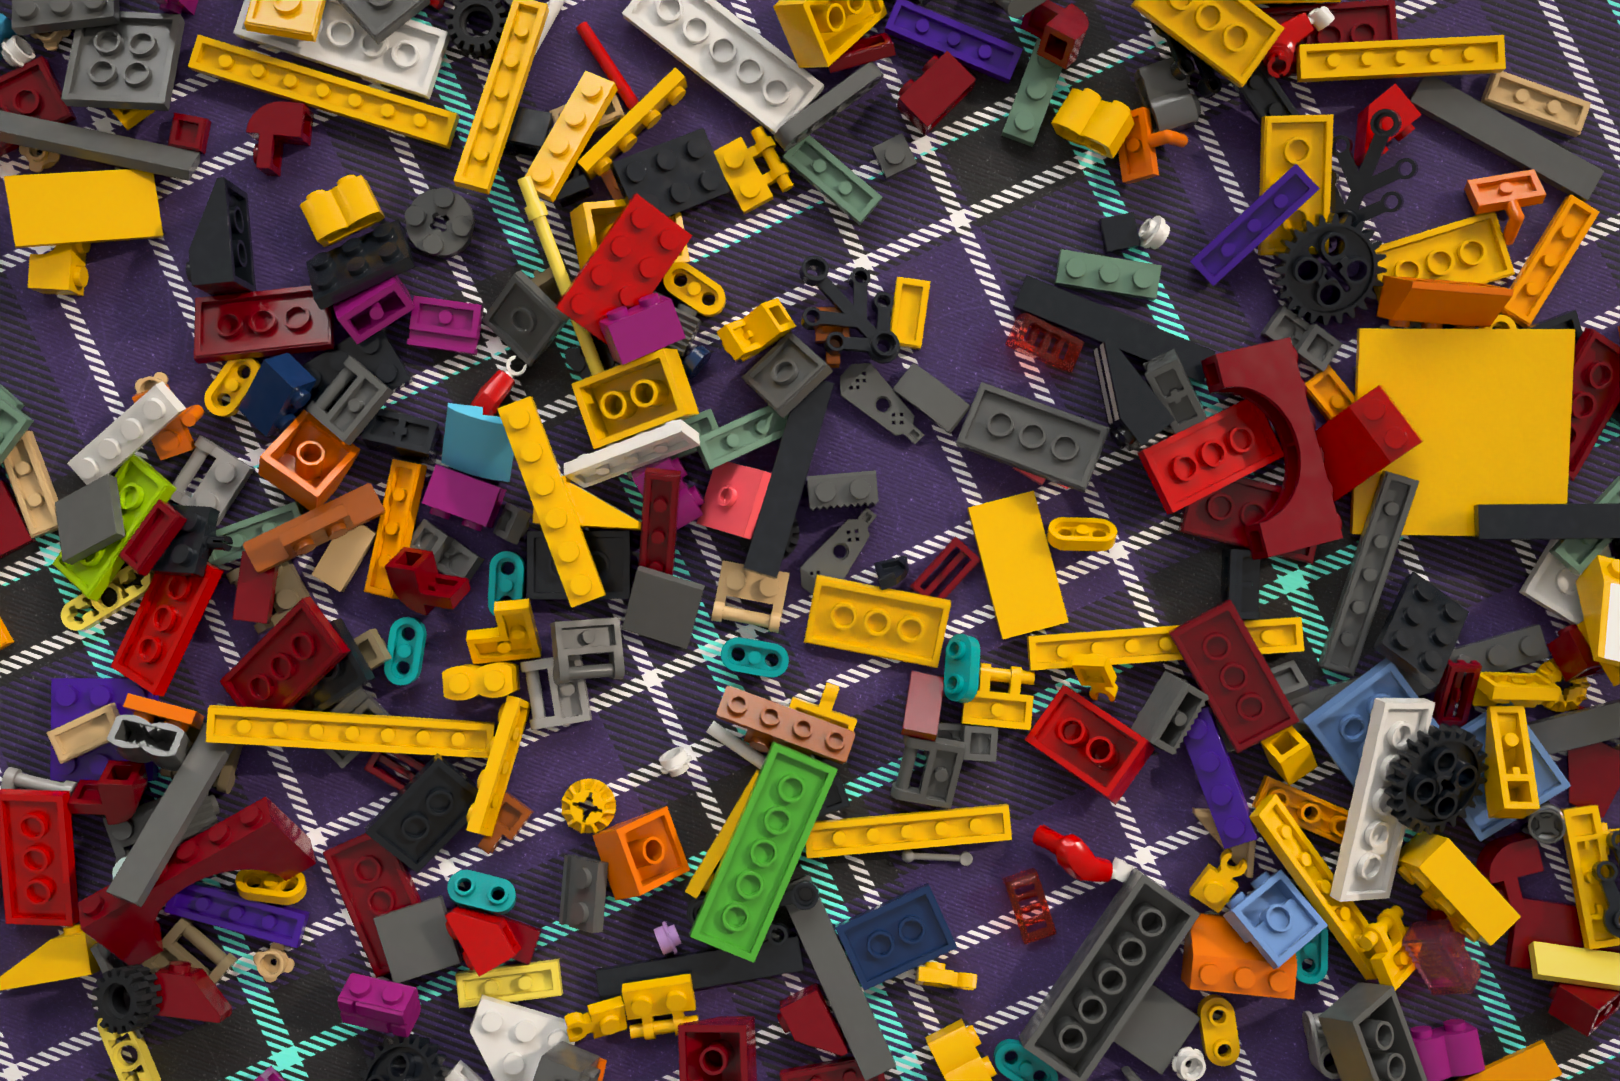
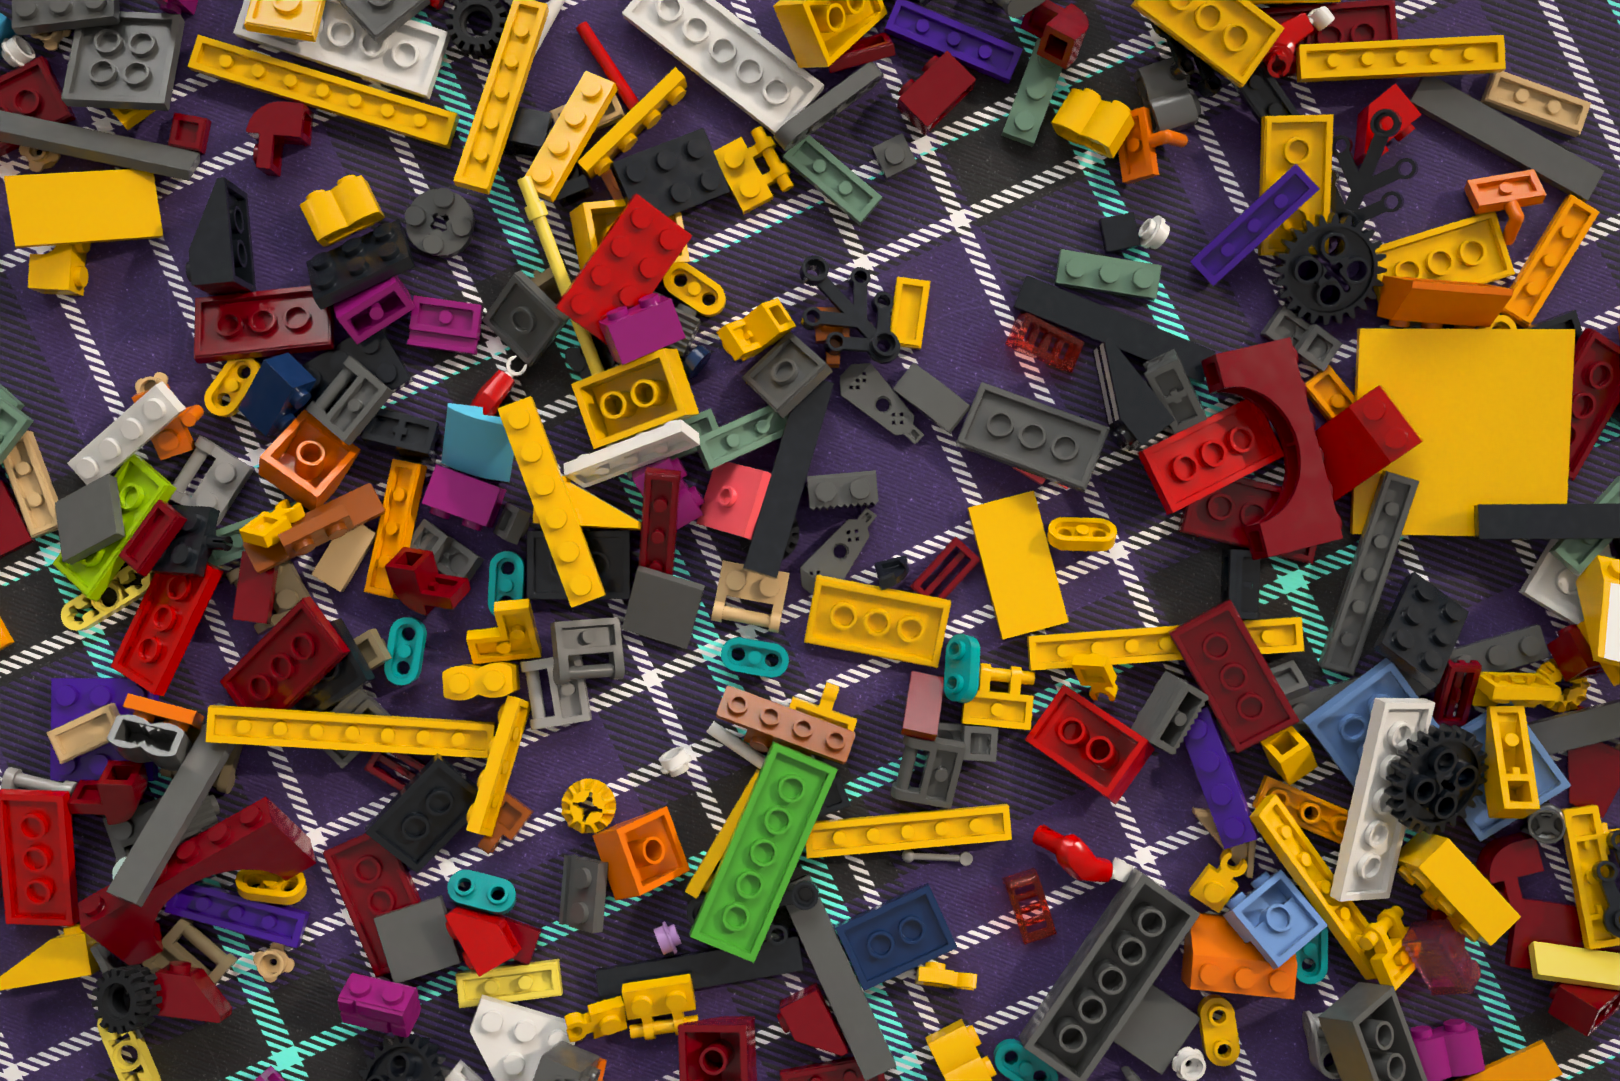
none -> yellow plate [239,499,305,548]

